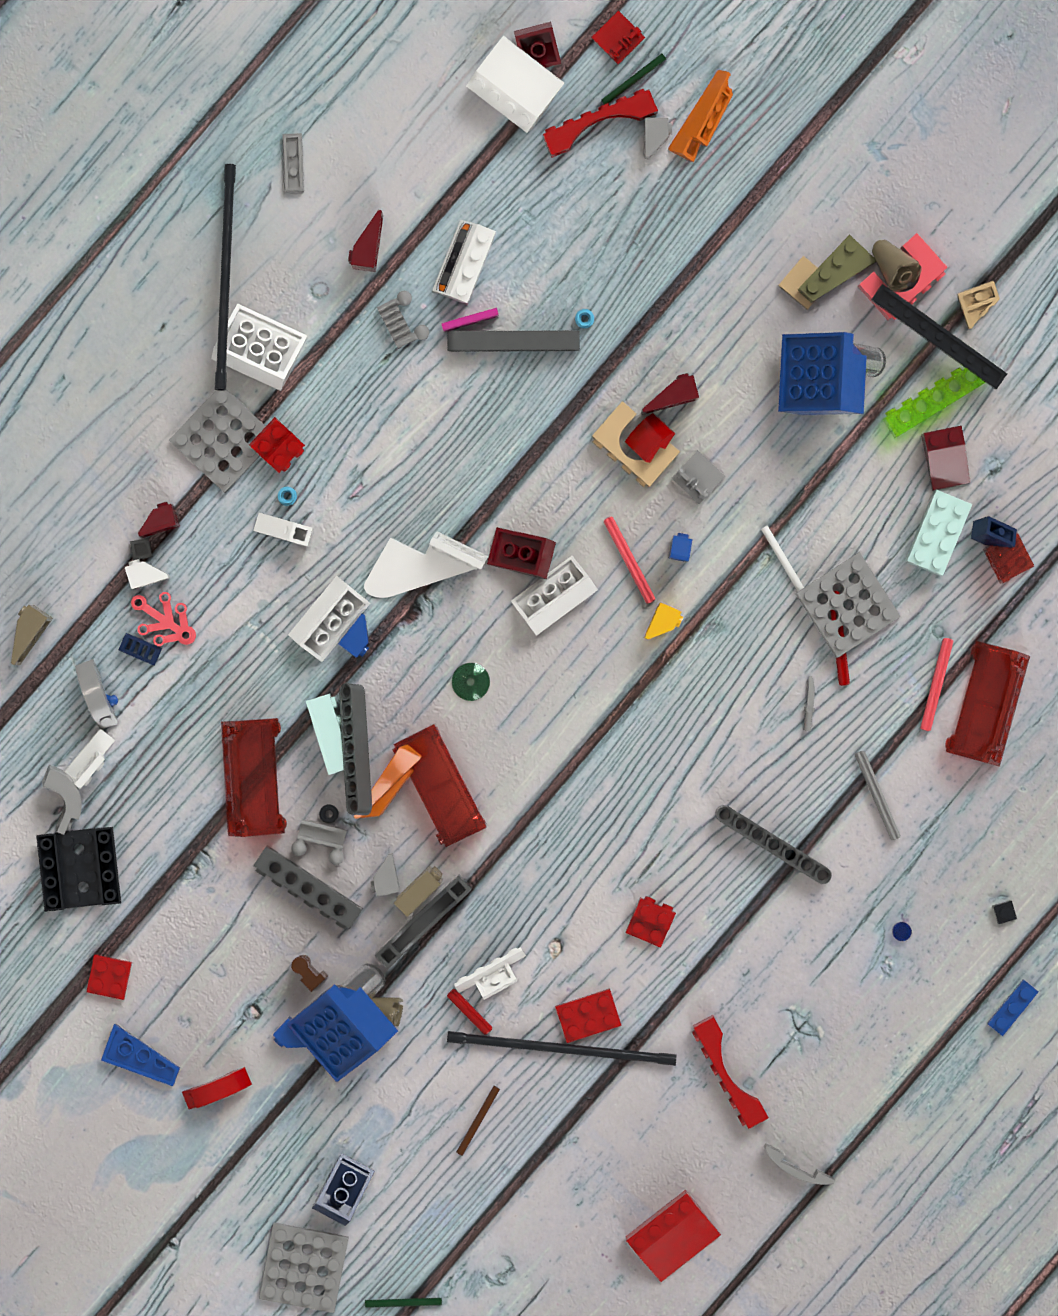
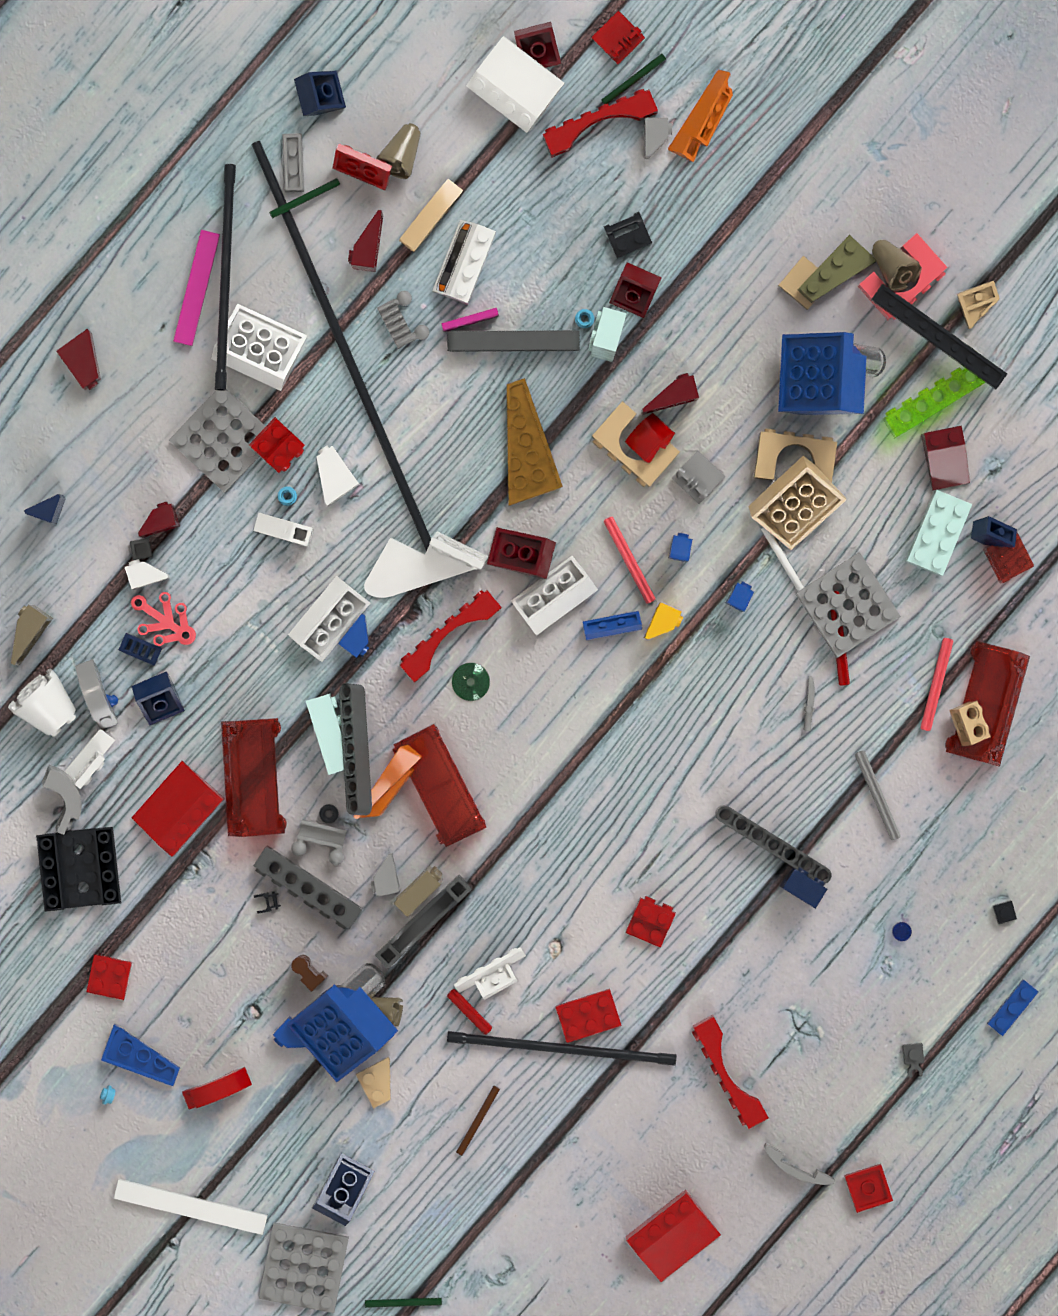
none -> white cone [8,669,76,737]
none -> dark blue slope [24,494,66,524]
none -> dark red slope [56,329,101,390]
none -> medium azure plate [100,1085,116,1105]
none -> white tile [114,1179,268,1235]
none -> red slope [131,760,225,857]
none -> dark blue slope [132,671,185,726]
none -> dark pink tile [173,230,220,346]
none -> black piece [251,141,431,551]
none -> black piece [253,891,281,914]
none -> dark green bar [269,178,340,219]
none -> dark blue slope [294,70,346,116]
none -> white slope [317,445,360,506]
none -> red plate [332,144,392,190]
none -> tan wing [356,1057,391,1109]
none -> dark tan cone [377,123,421,179]
none -> tan slope [399,179,463,252]
none -> red arch [400,590,502,683]
none -> pearl gold wing [507,378,563,506]
none -> blue plate [583,611,643,640]
none -> light aqua brick [588,307,627,362]
none -> black plate [603,211,652,259]
none -> dark red slope [609,262,662,318]
none -> blue slope [725,581,754,612]
none -> tan slope [748,455,846,550]
none -> tan arch [753,429,837,482]
none -> dark blue slope [780,867,828,909]
none -> red plate [844,1163,893,1213]
none -> dark grey plate [903,1043,924,1078]
none -> tan brick [949,701,990,746]

